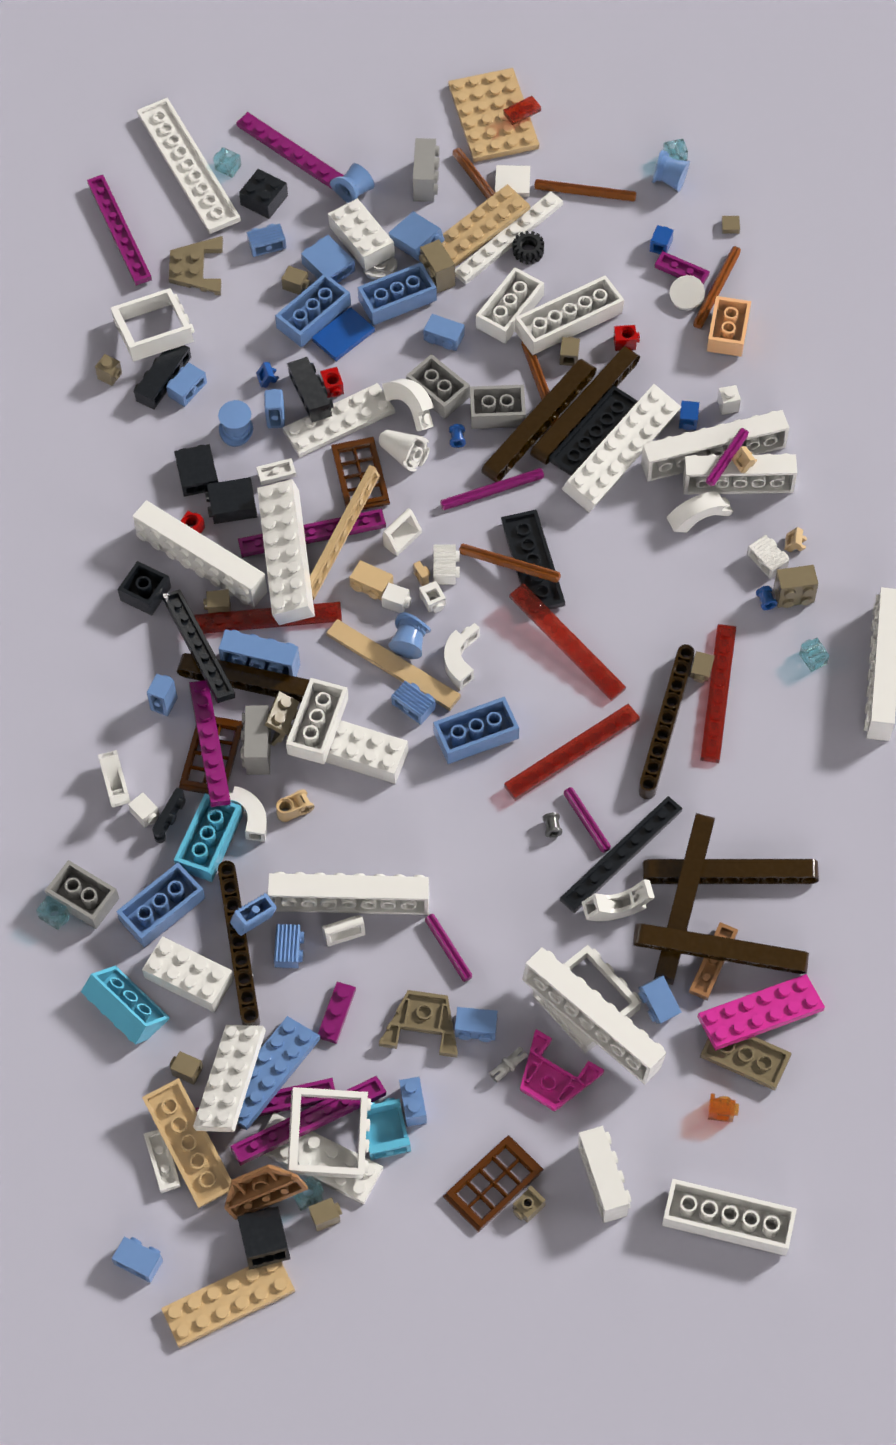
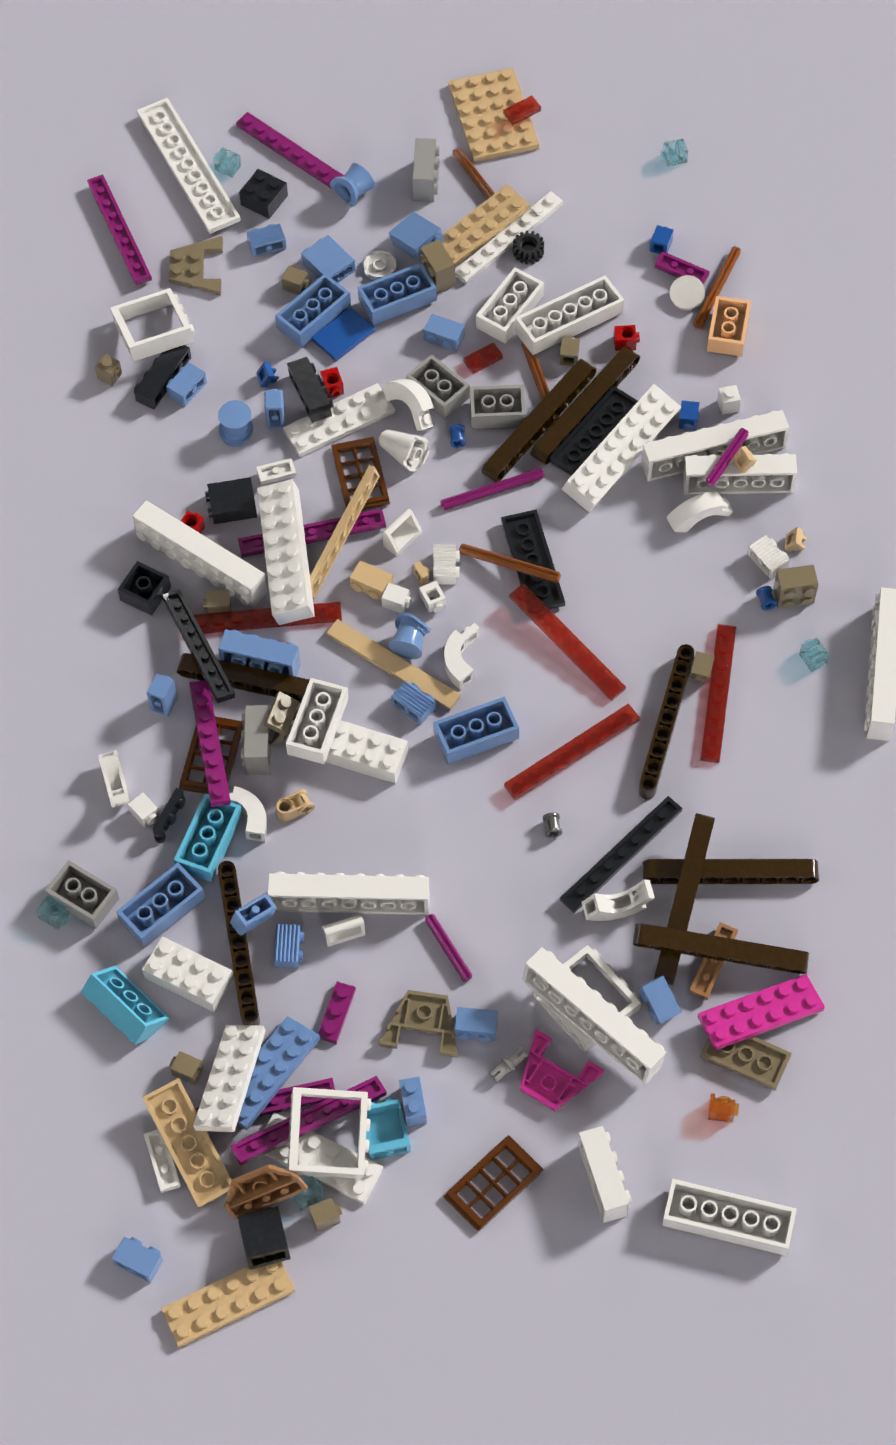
black brick [174,444,218,497] -> none
white brick [328,198,395,271] -> none
white tile [495,165,530,197] -> none
dark tan brick [513,1186,546,1223] -> none
dark orange axle [534,179,636,202] -> none
magenta axle [564,787,611,853] -> none
medium blue hat [651,150,690,192] -> none
dark tan tile [721,216,740,234] -> none
none -> clear red plate [463,342,503,374]

